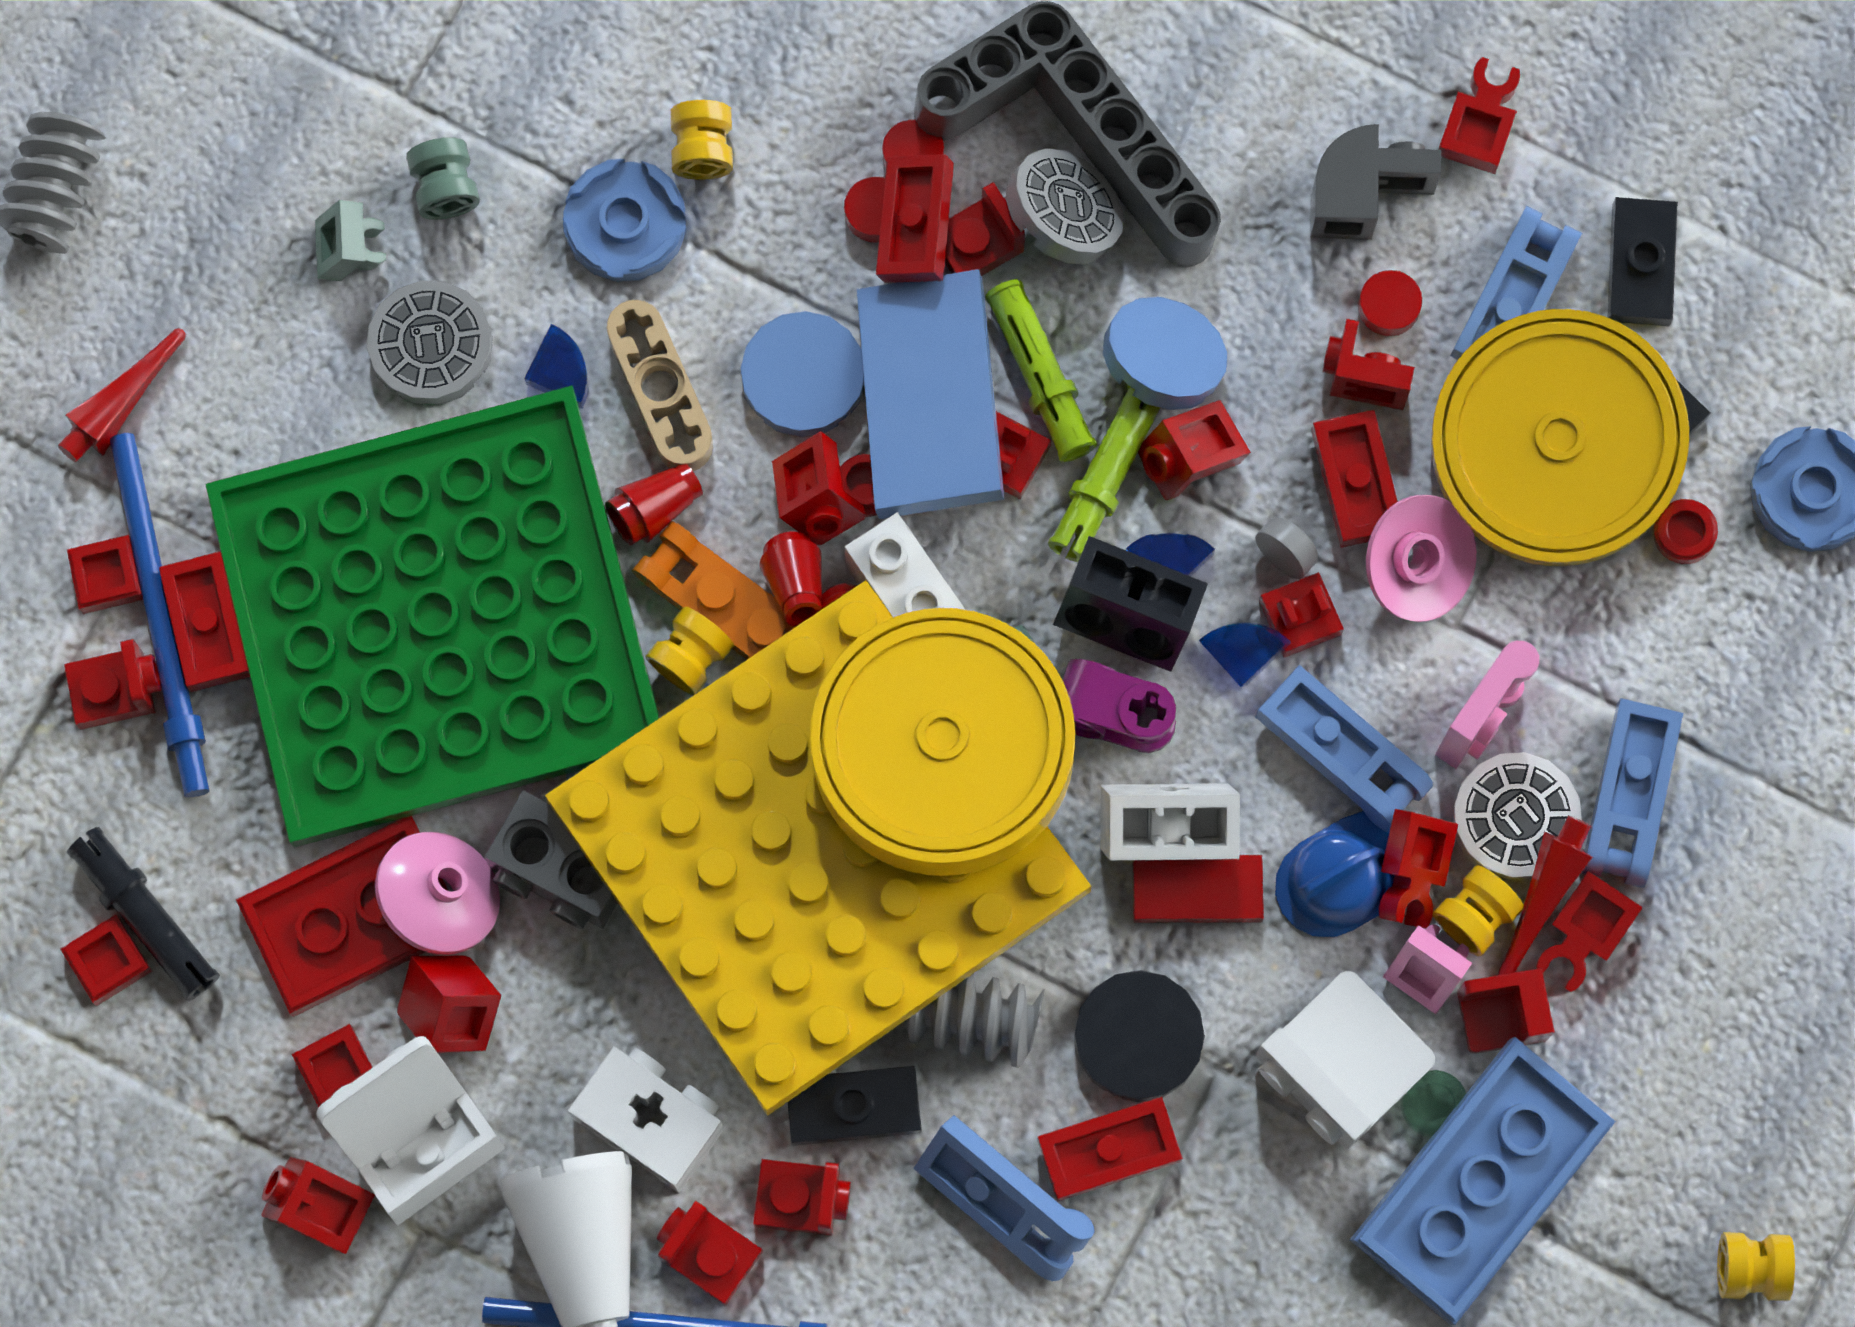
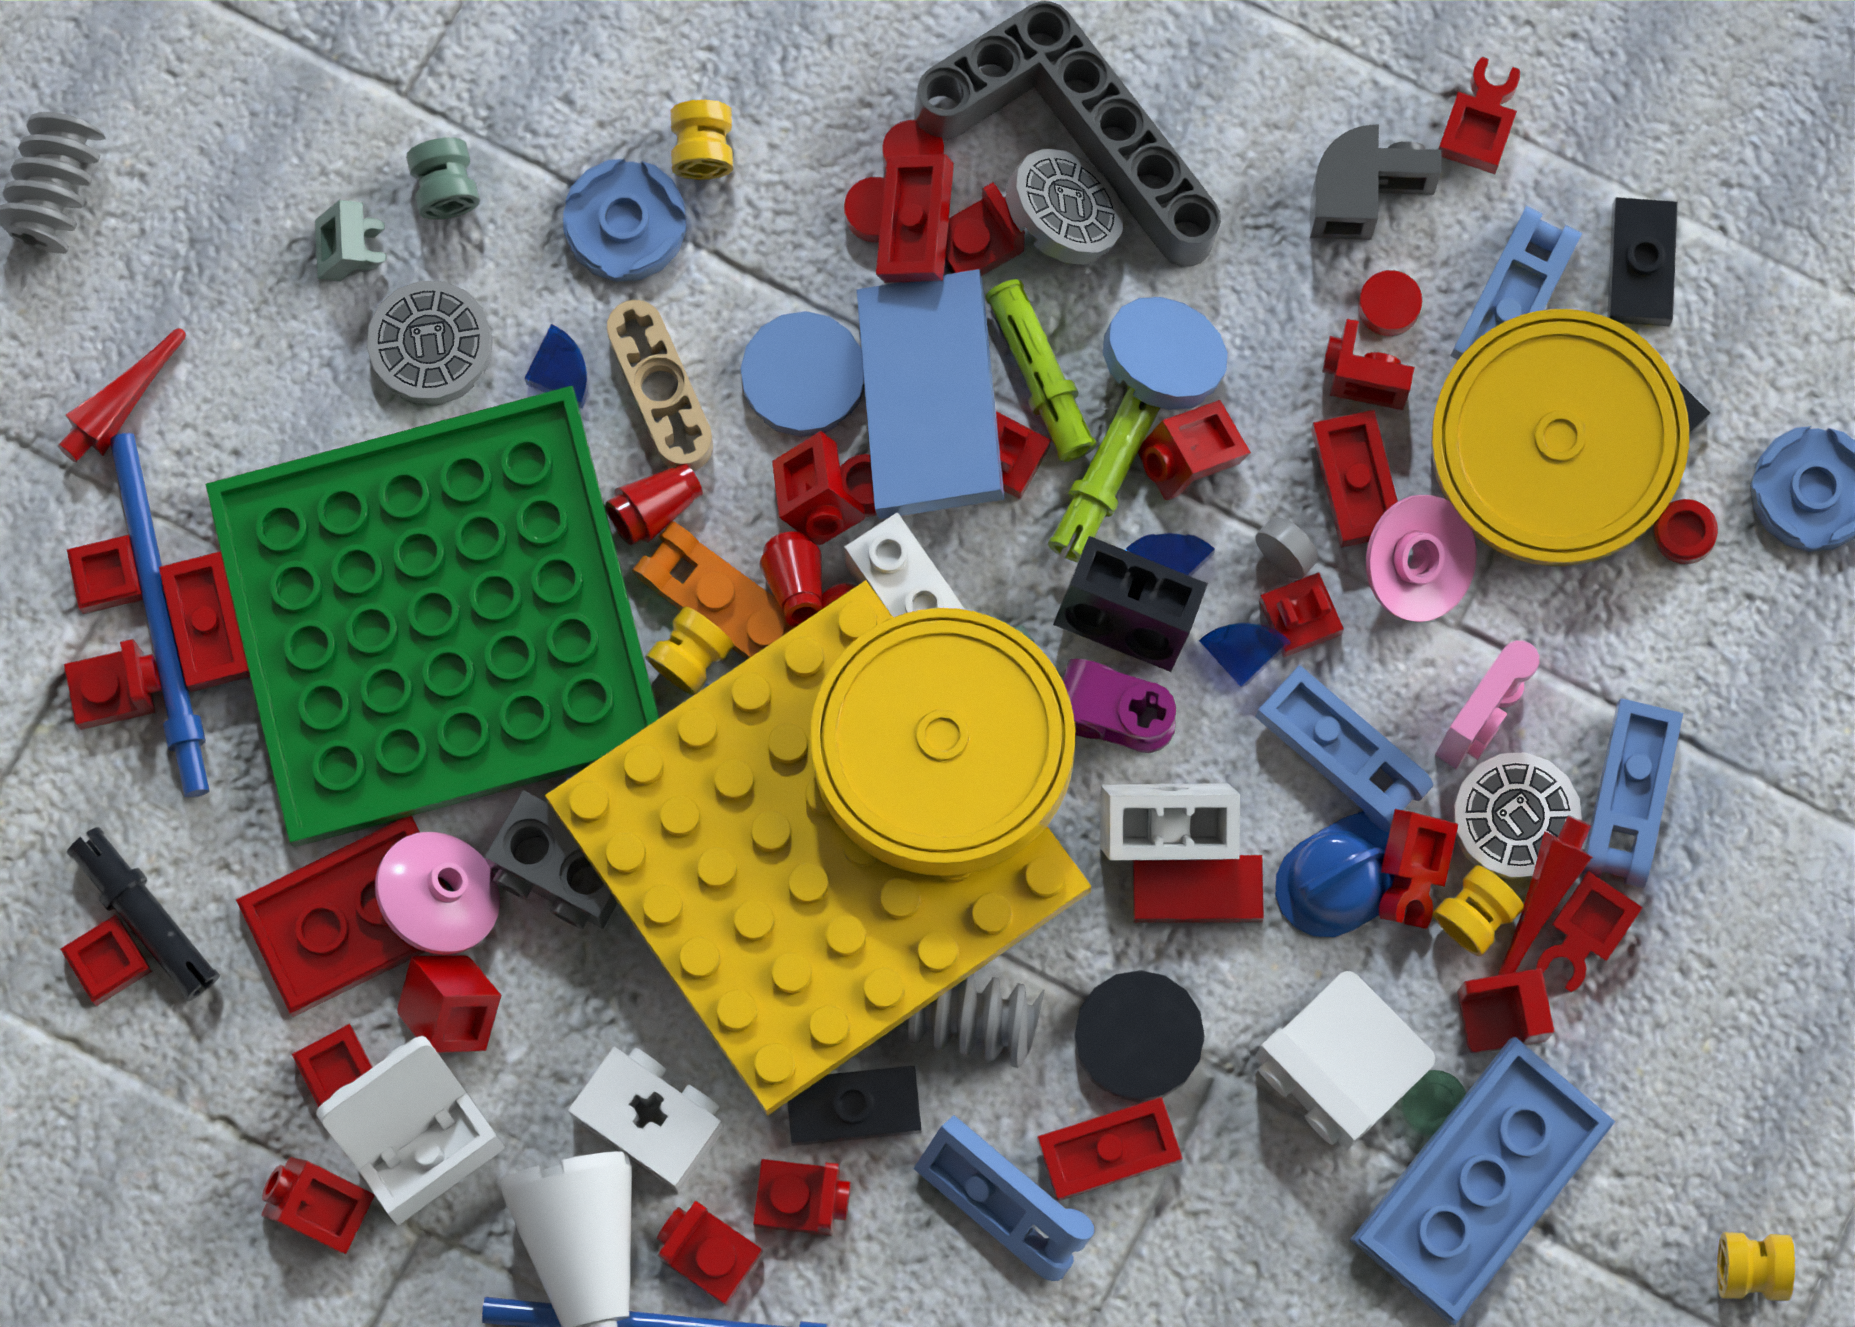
bright pink tile [1383,924,1472,1014] -> none

